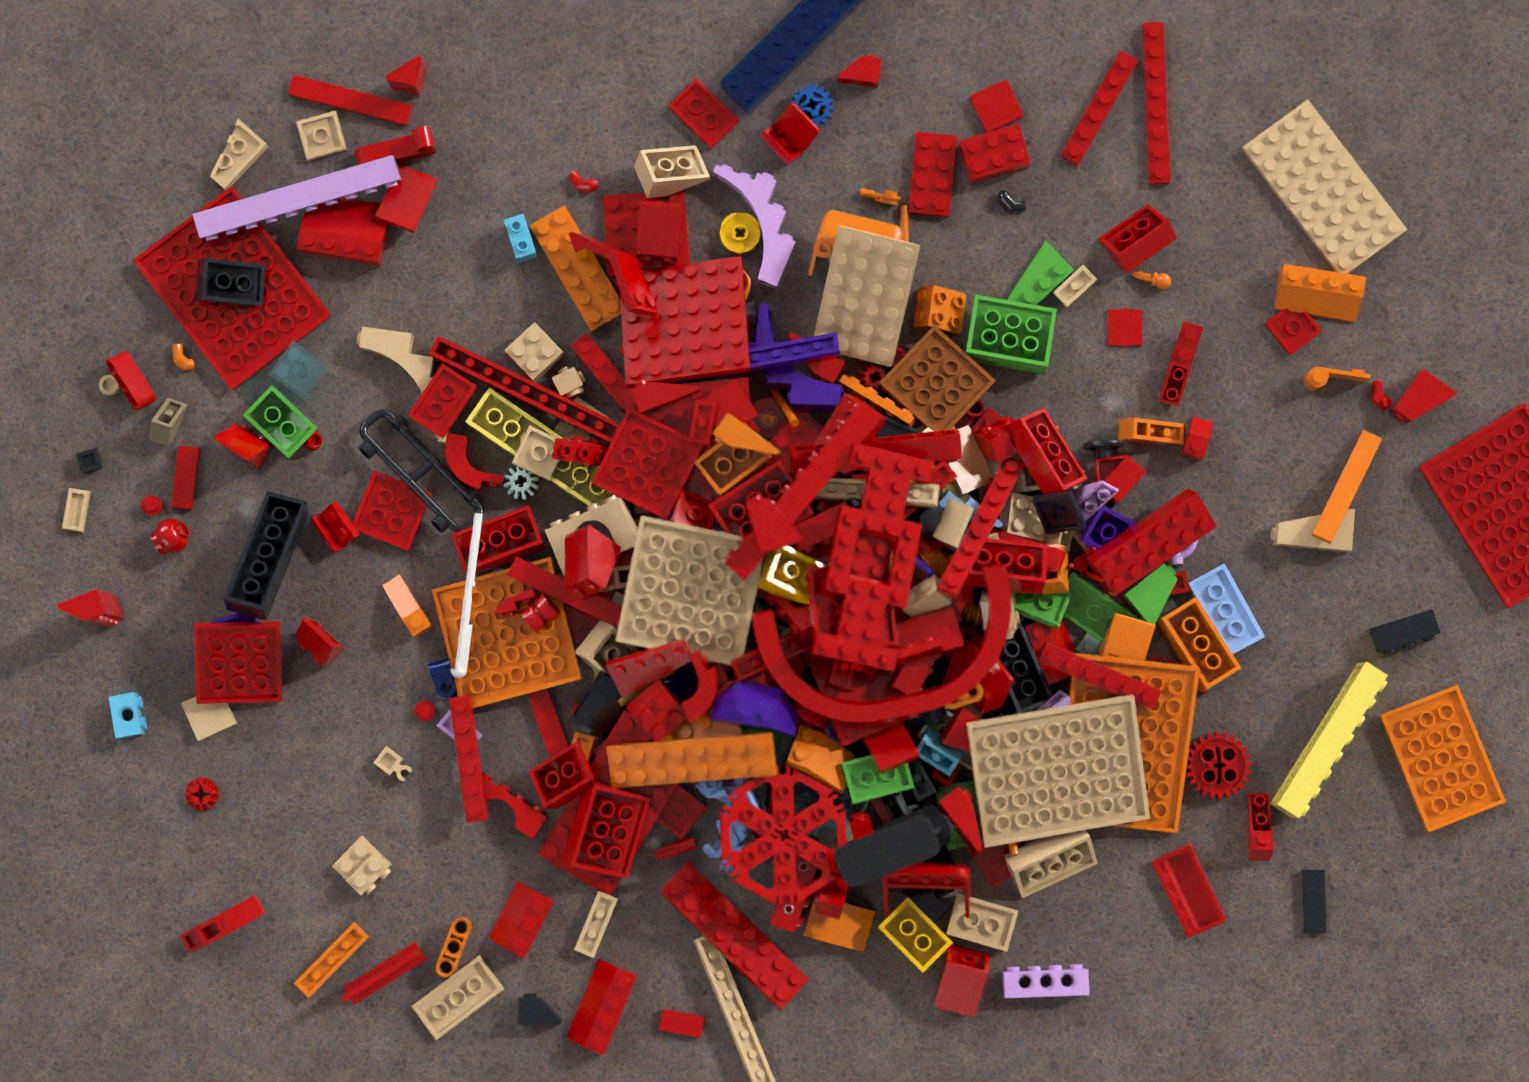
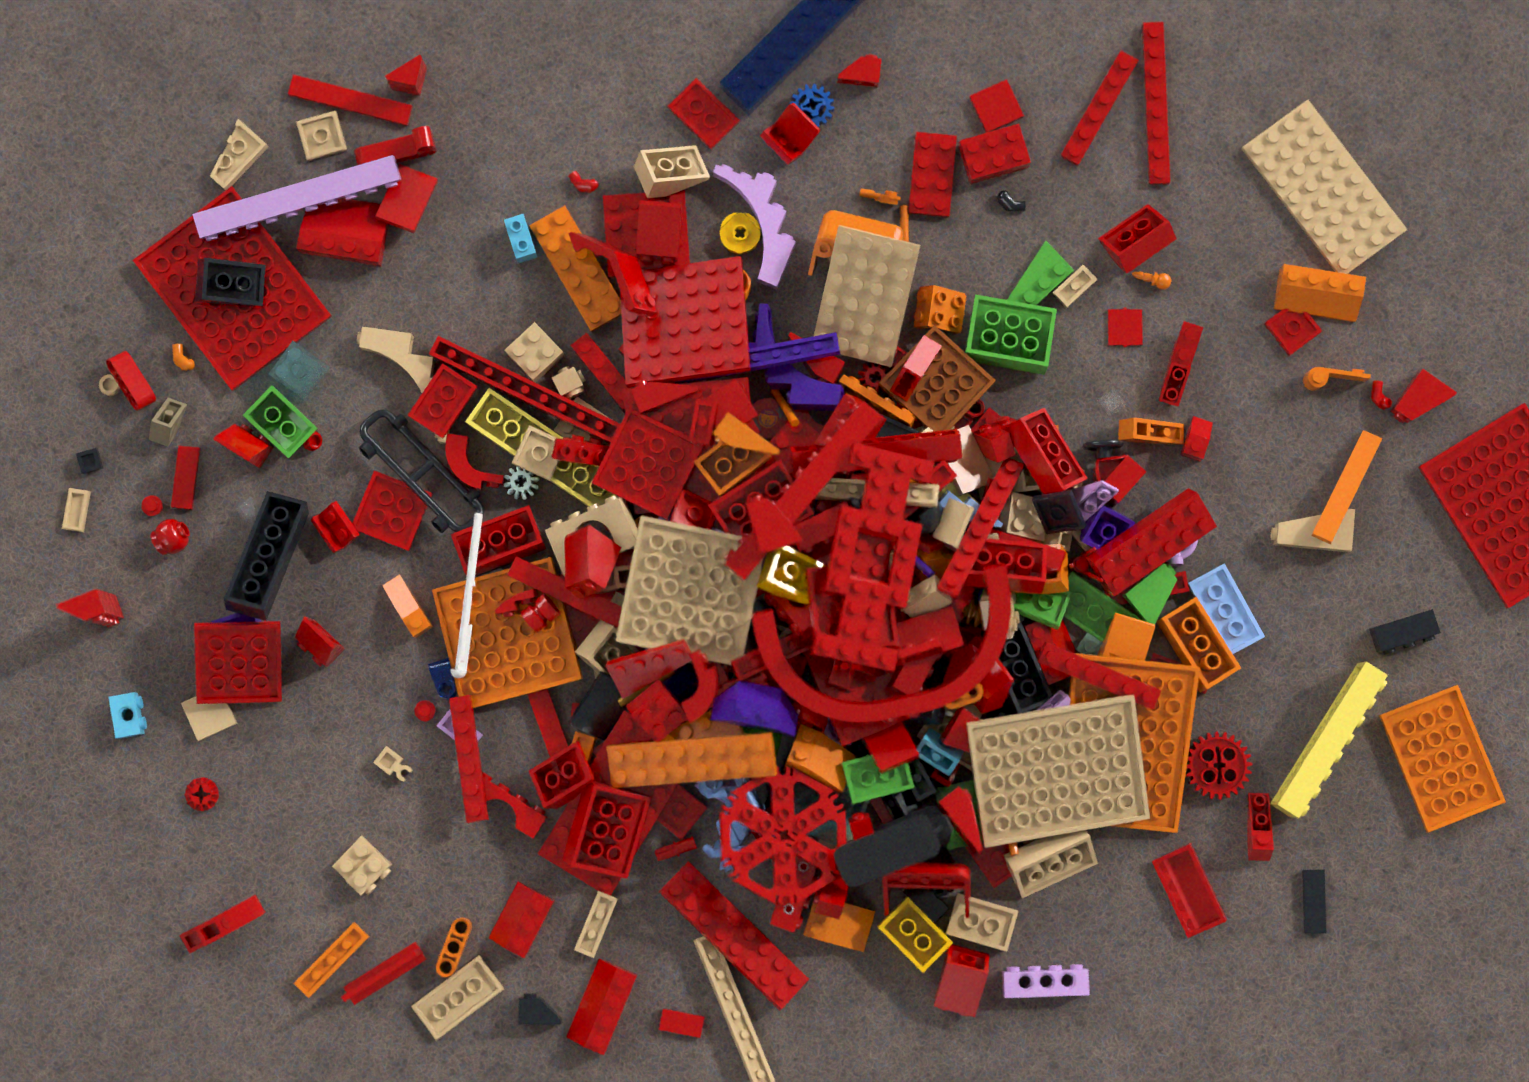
none -> slope [889,335,942,401]

